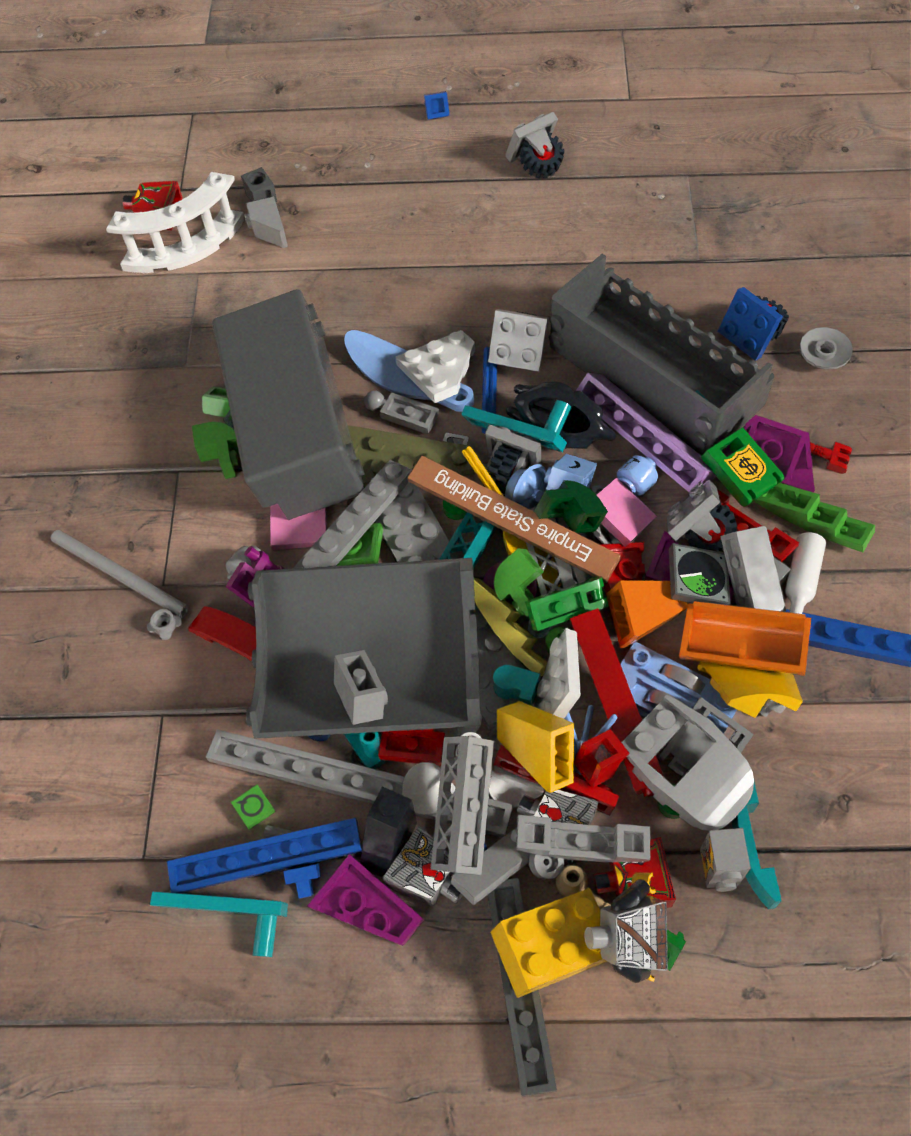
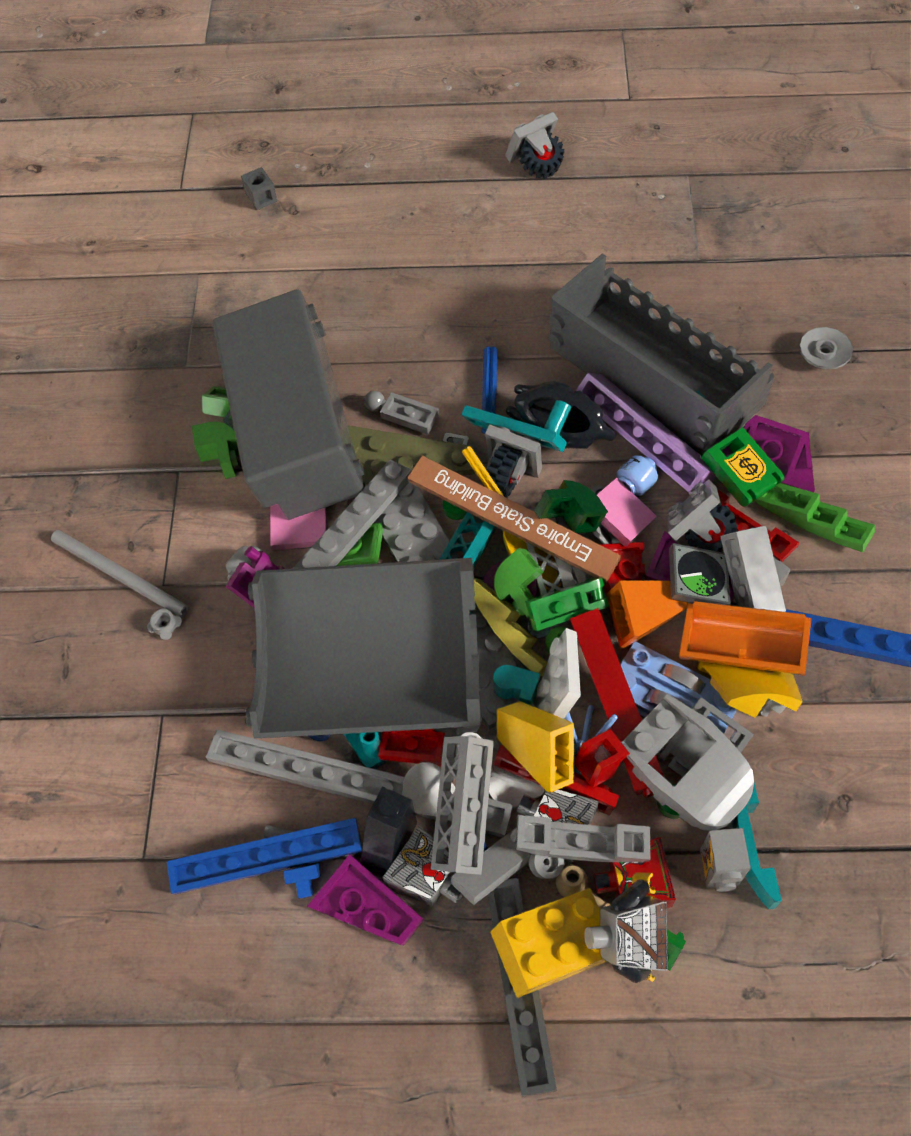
white fence [106,172,245,273] -> none
red torso [123,181,183,231] -> none
teal piece [150,892,288,957] -> none
red slope [188,606,256,661] -> none
bright green tile [231,784,276,830] -> none
light grey slope [244,197,288,248] -> none
light grey brick [334,650,388,725] -> none
light blue plant [344,330,474,412] -> none
white plate [396,330,475,403] -> none
blue tile [424,91,450,119] -> none
light grey plate [488,309,549,372] -> none
light blue piece [505,464,547,509] -> none
light blue brick [544,454,597,490] -> none
blue plate [717,287,789,361] -> none
white piece [785,532,826,614] -> none
red hinge [810,441,852,474] -> none

